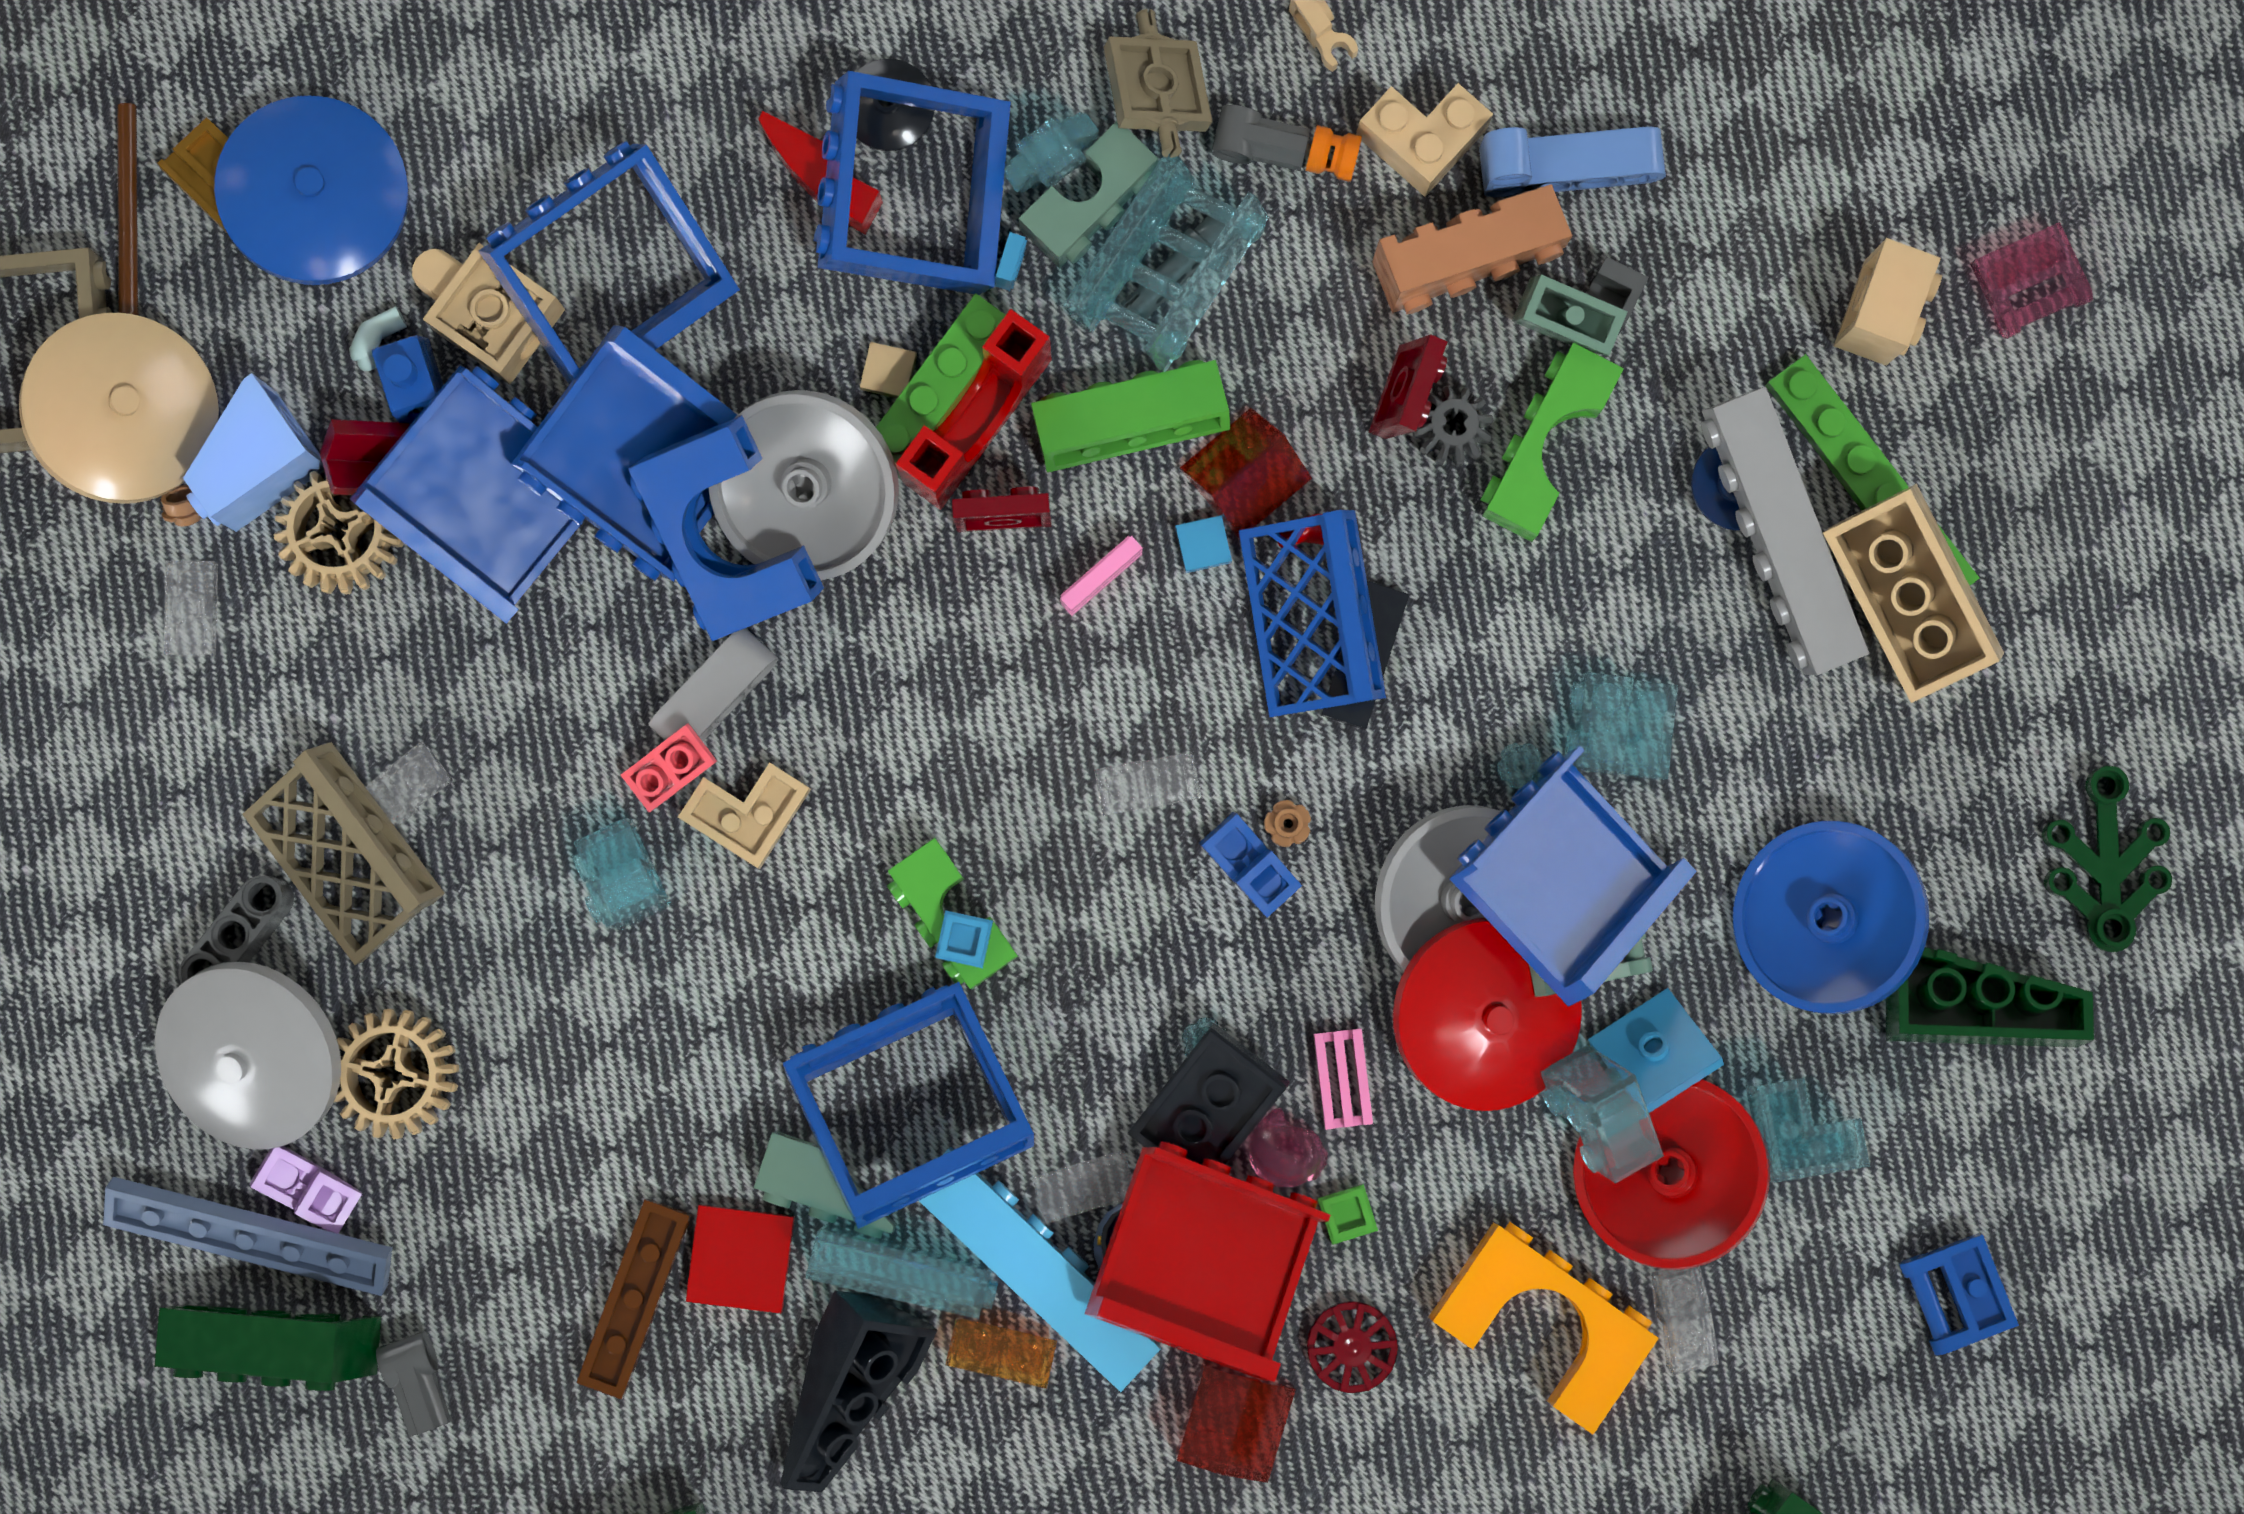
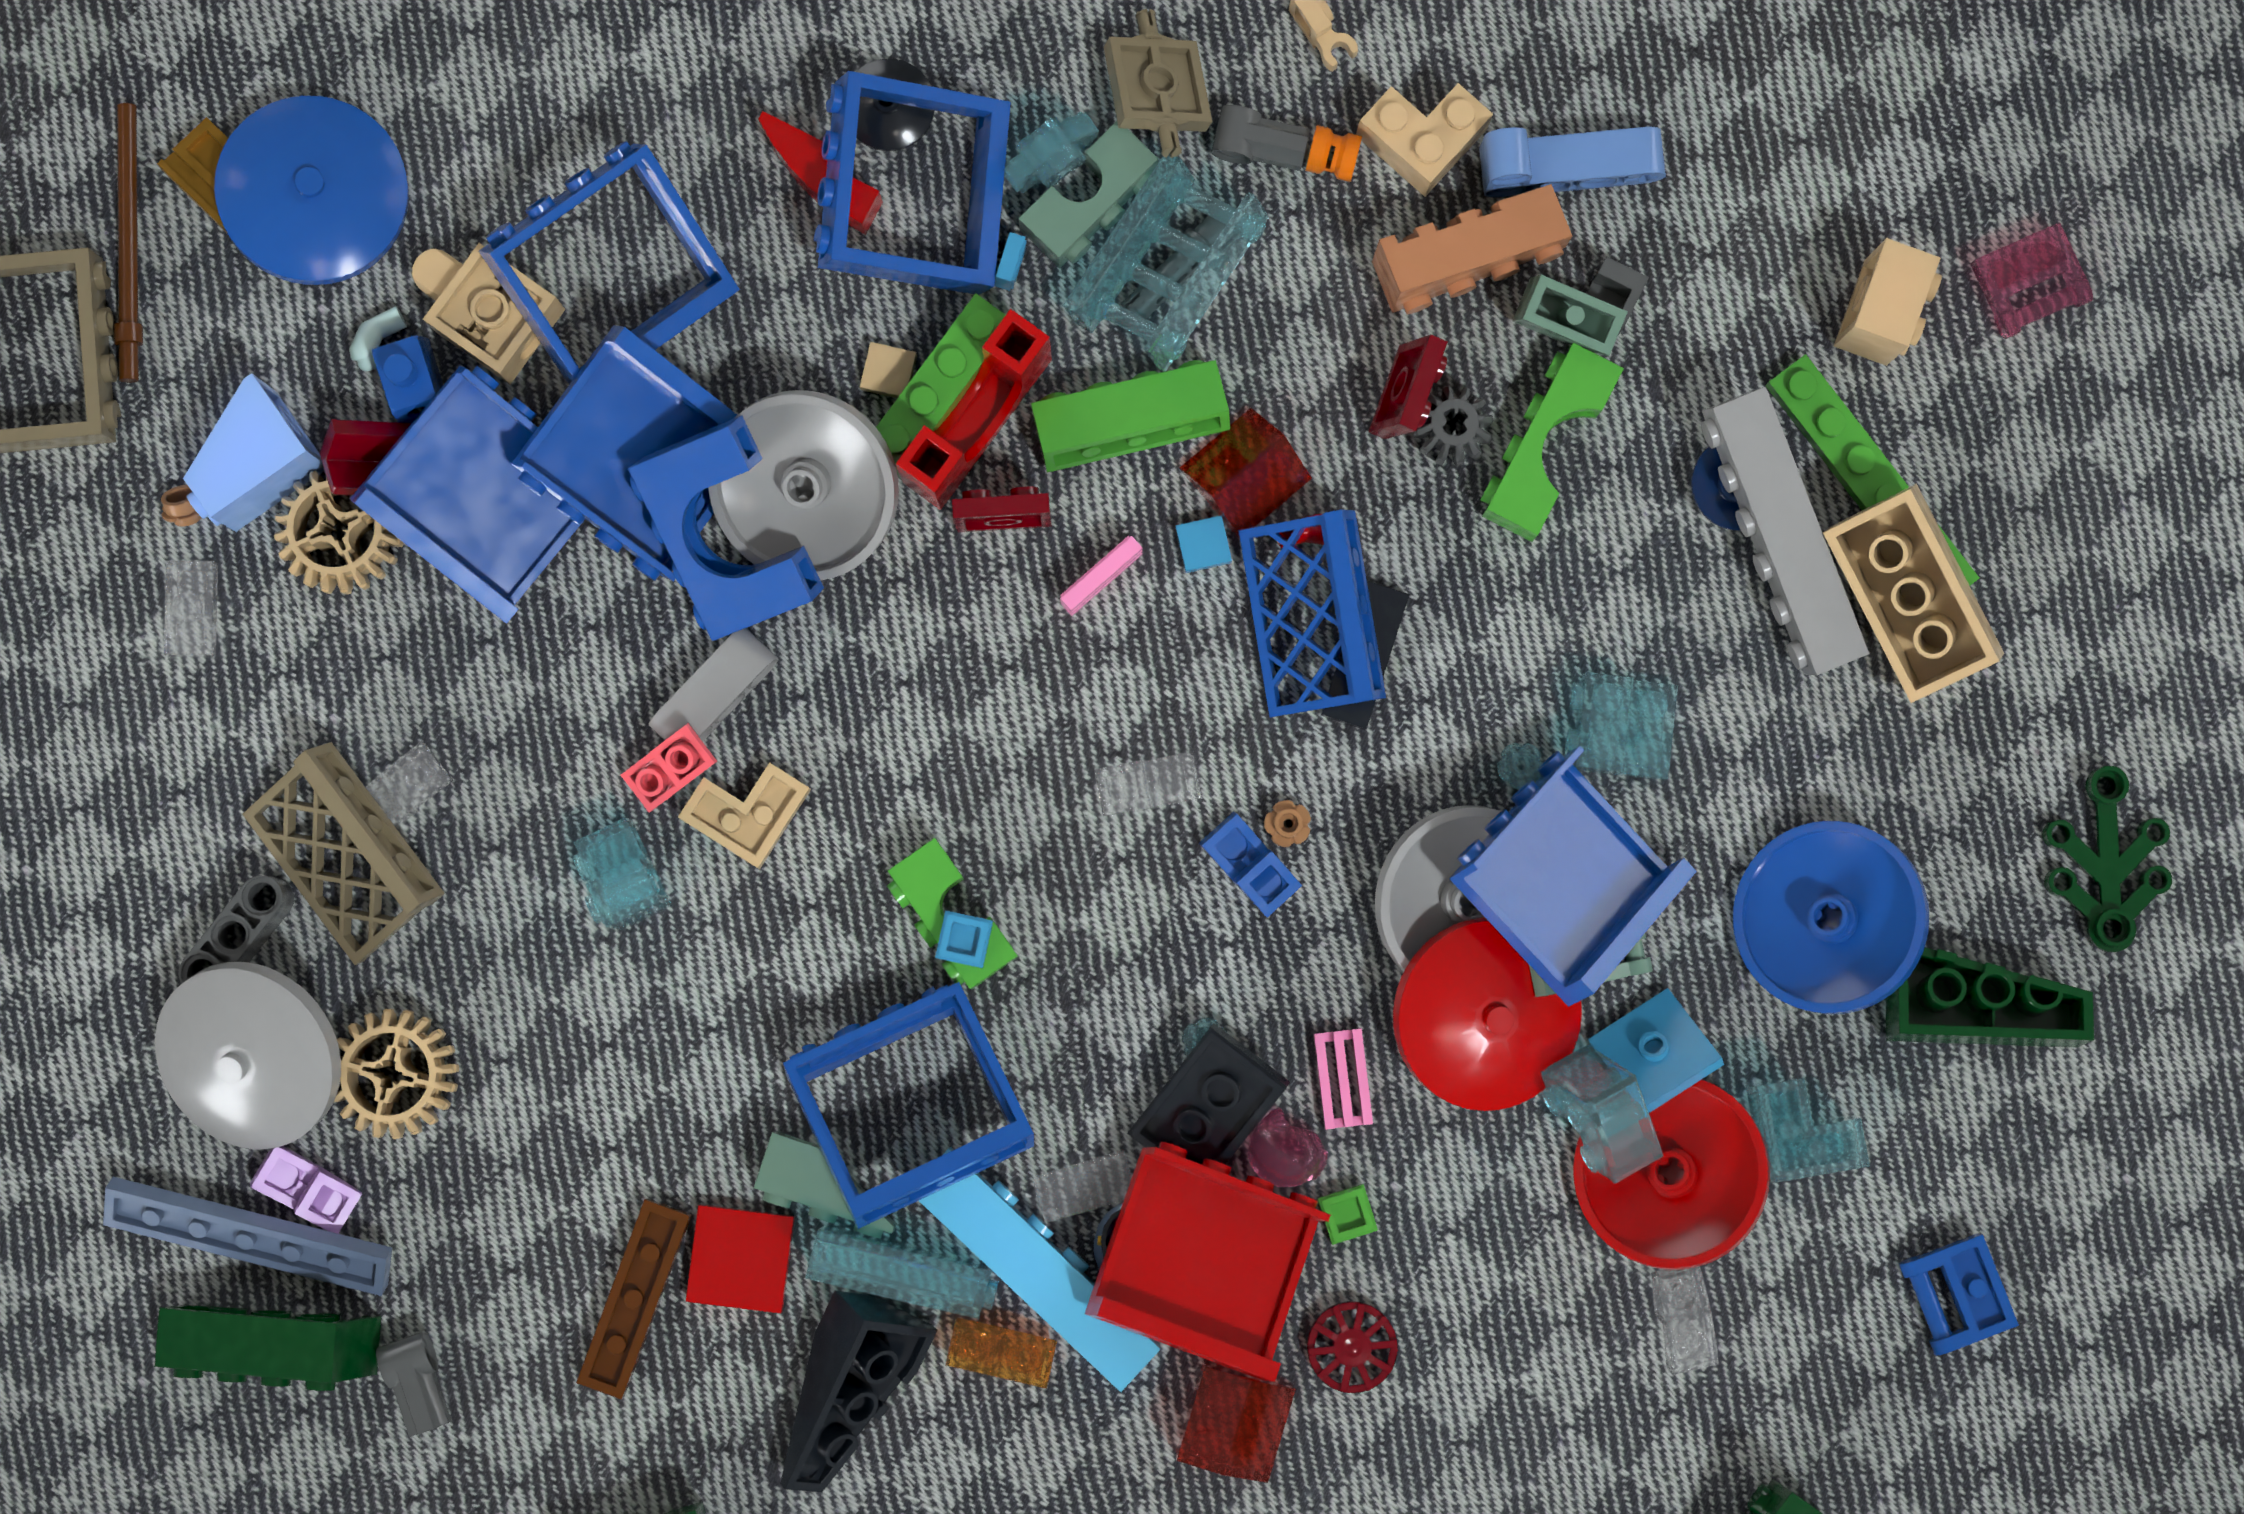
tan dish [19,313,219,504] -> none
light orange arch [1428,1221,1659,1435] -> none

